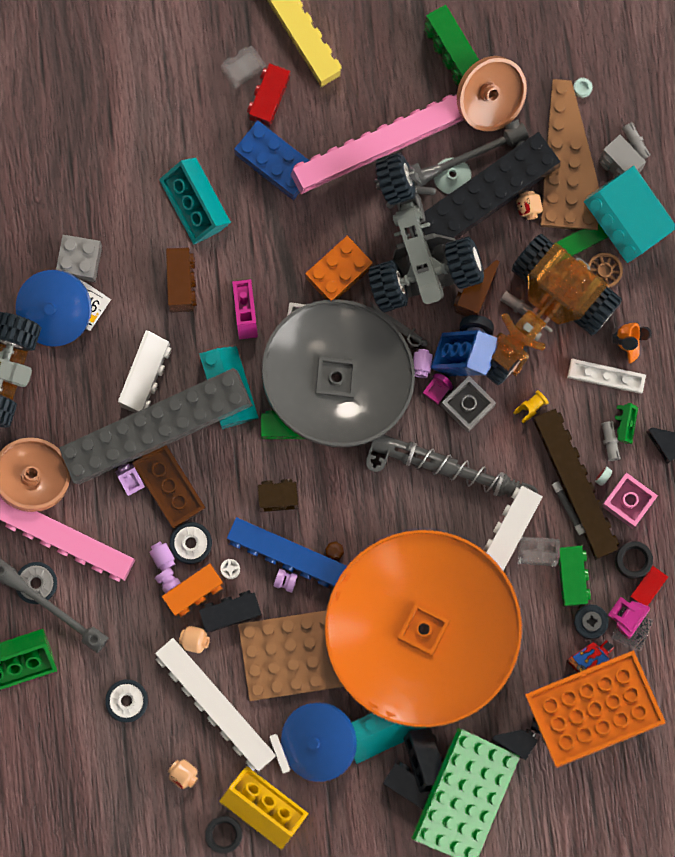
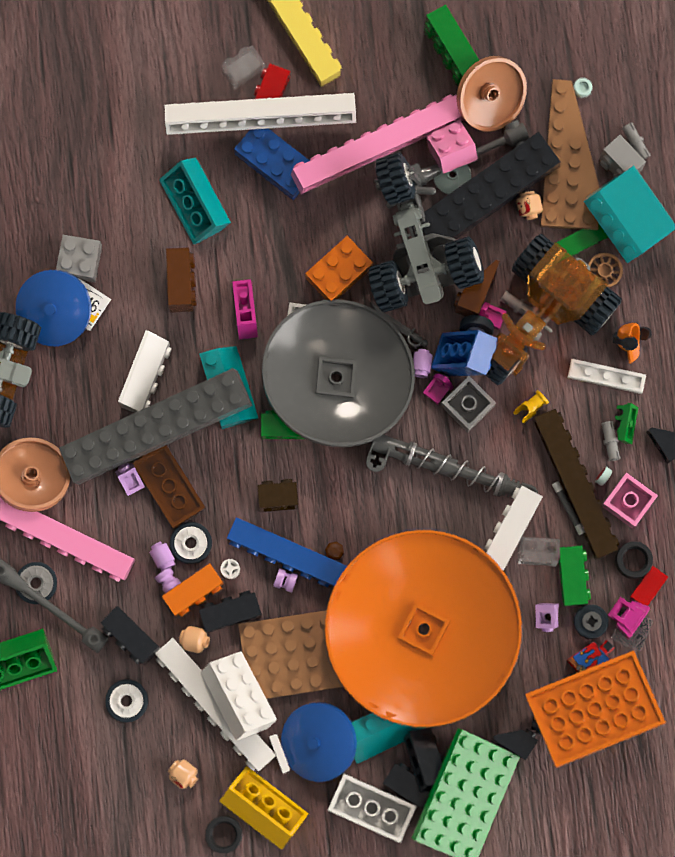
none -> black brick [100,606,161,665]
none -> white brick [165,93,356,135]
none -> white brick [201,652,277,741]
none -> white brick [328,774,416,843]
none -> bright pink brick [426,121,478,174]
none -> dark pink tile [479,302,507,330]
none -> lavender brick [536,603,559,632]

